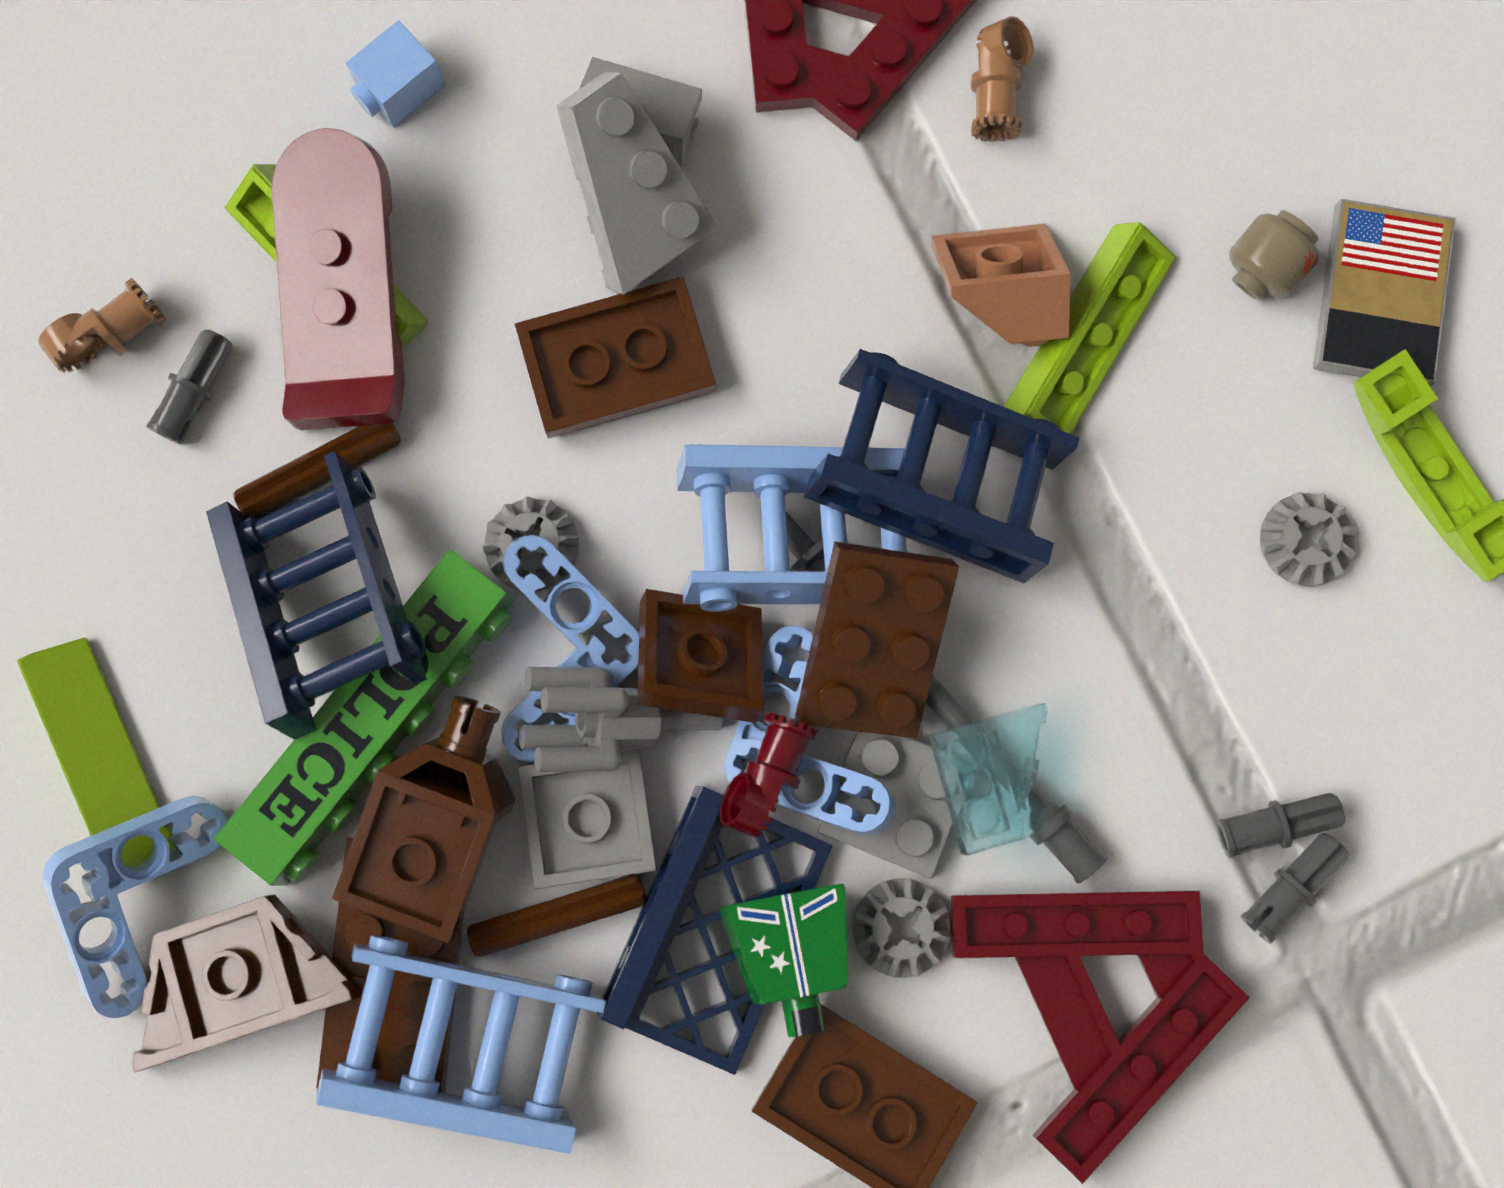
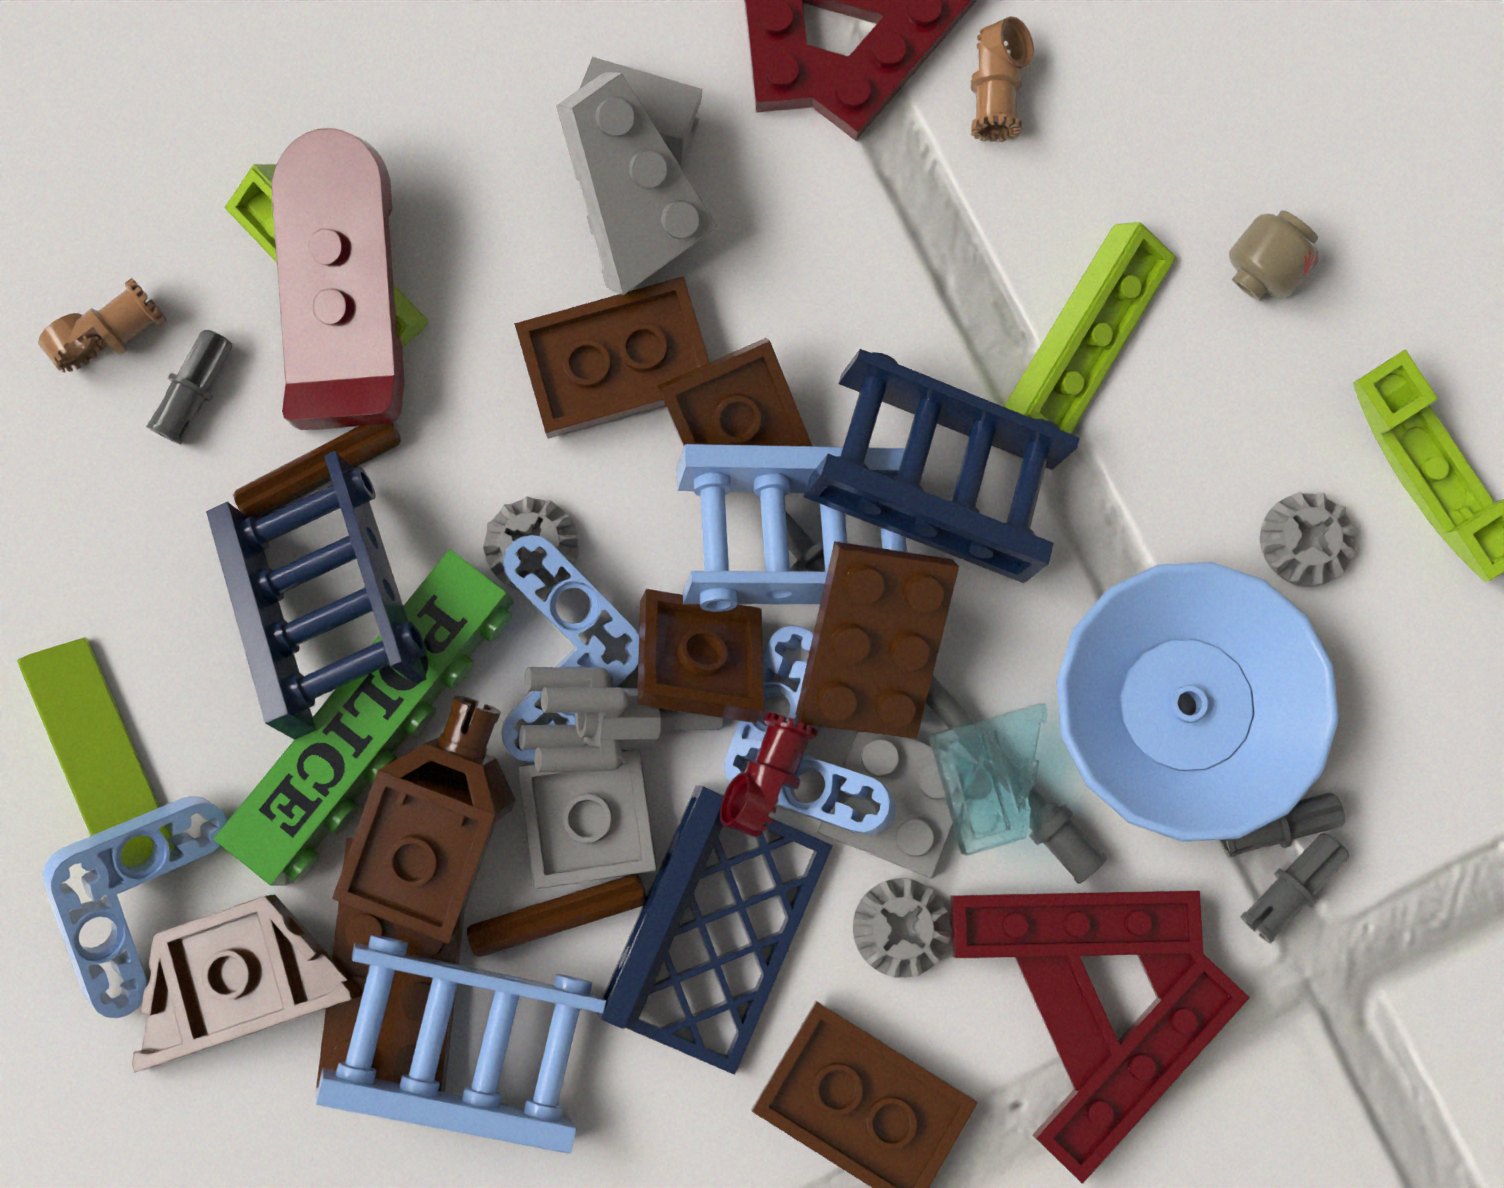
light blue brick [345,20,445,128] -> none
green torso [719,883,848,1038] -> none
nougat slope [932,224,1071,346] -> none
tile [1313,199,1456,387] -> none
none -> reddish brown plate [657,338,813,448]
none -> light blue dish [1056,562,1339,842]

